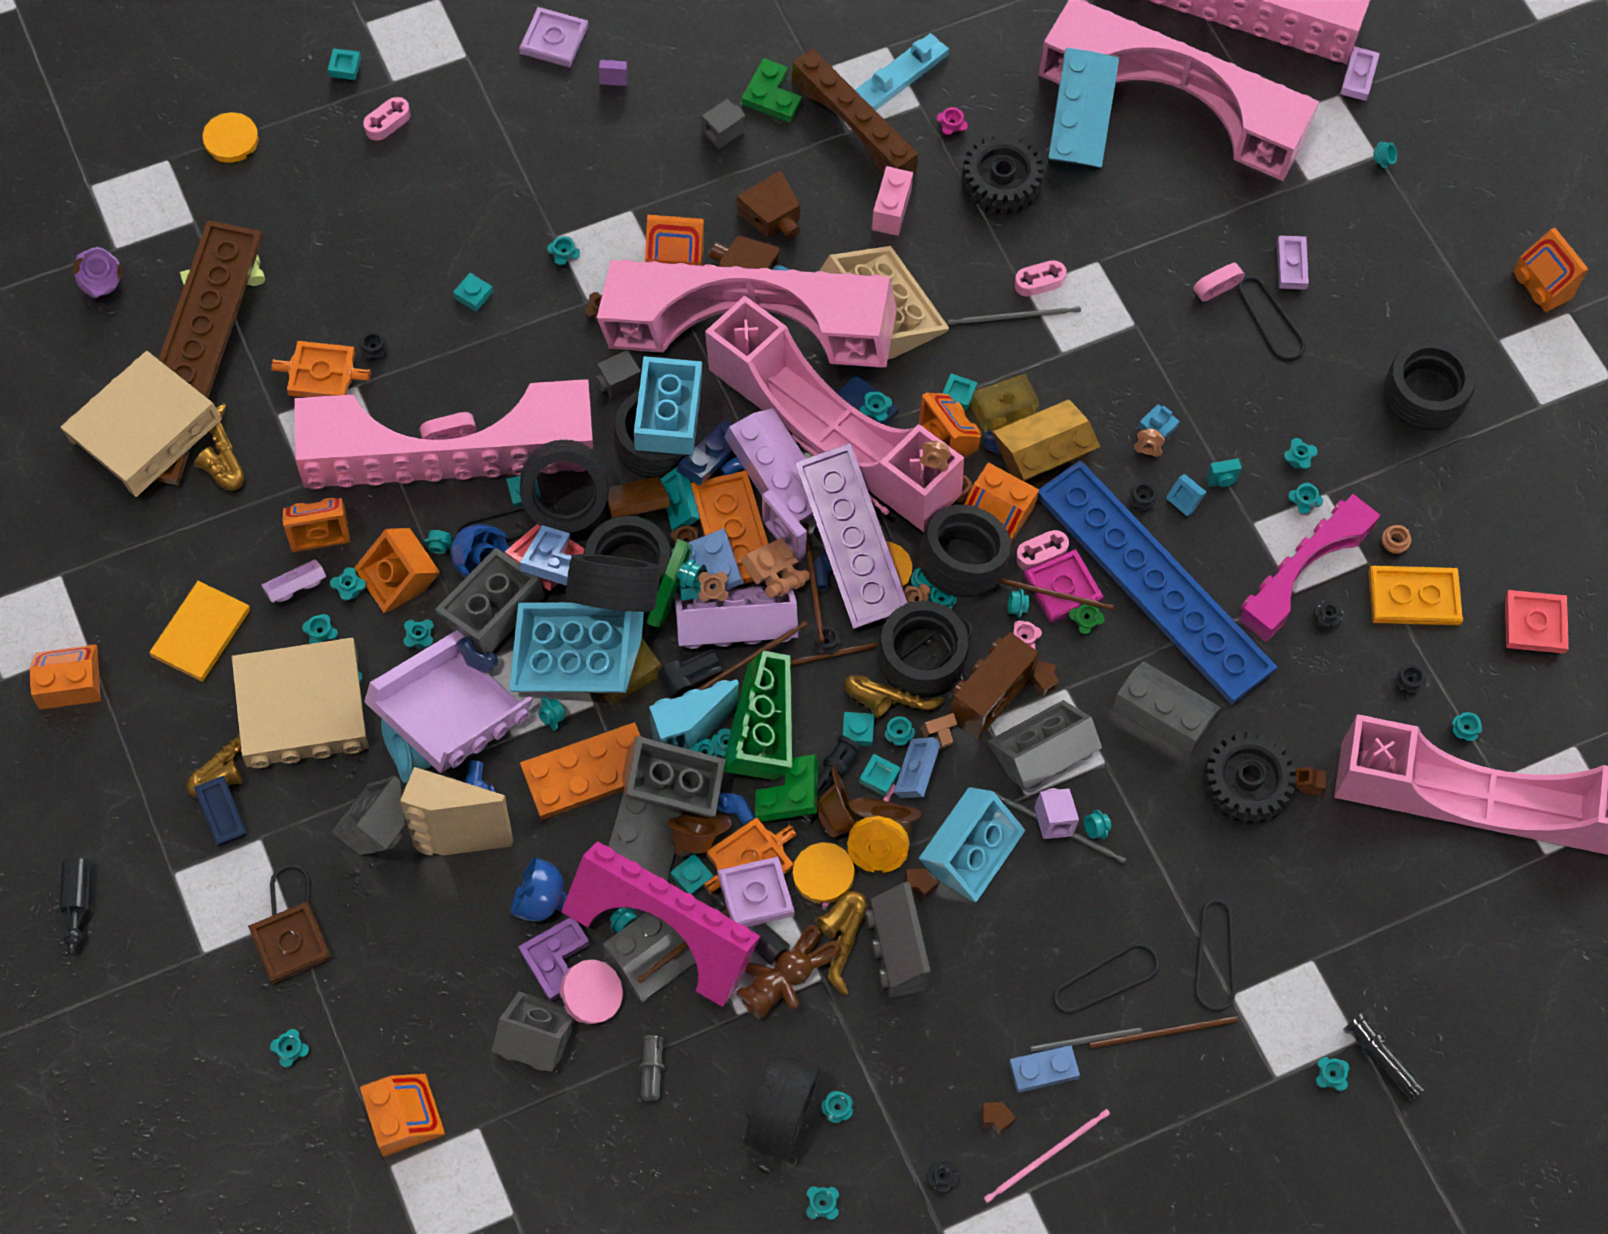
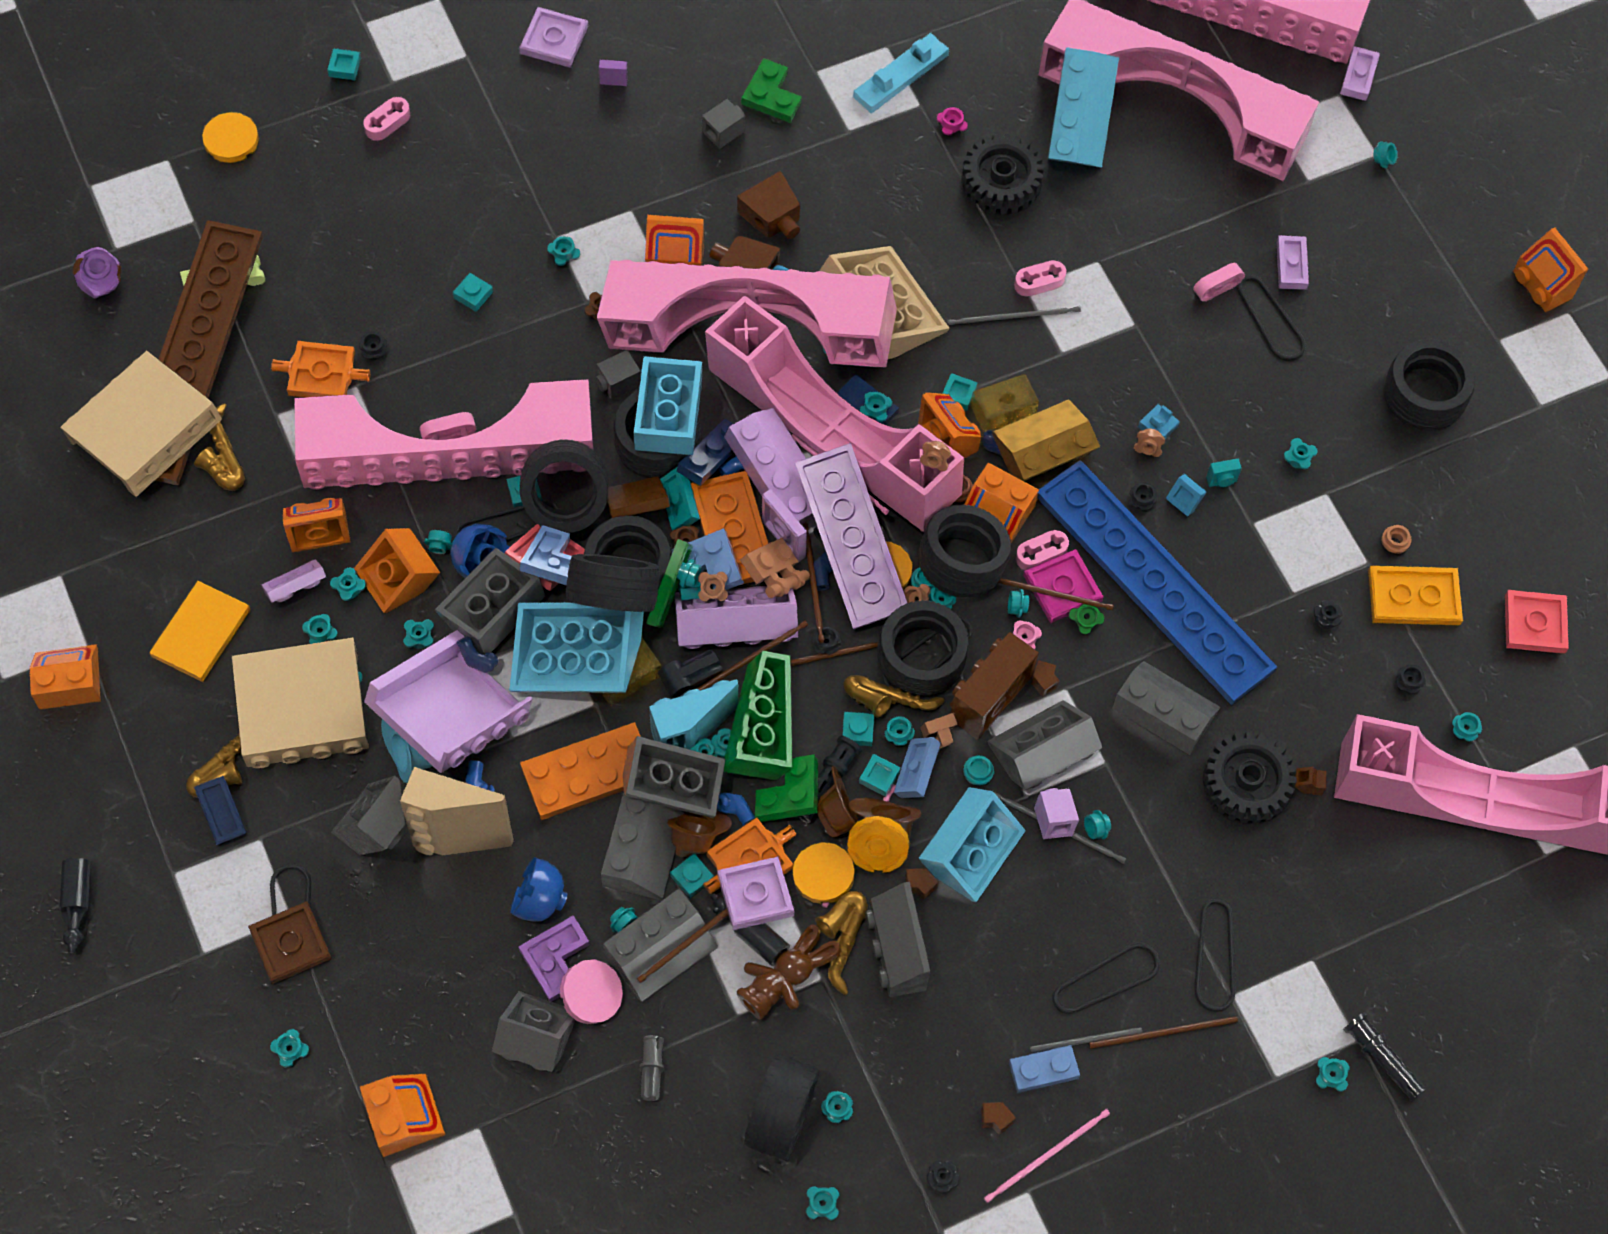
teal plate [538,696,565,731] -> none
dark pink arch [561,841,760,1007] -> none
reddish brown arch [792,48,918,175] -> none
bright pink brick [872,166,913,236] -> none
dark pink arch [1239,494,1381,643] -> none
teal plate [1288,483,1323,514] -> none
none -> teal plate [963,755,994,785]

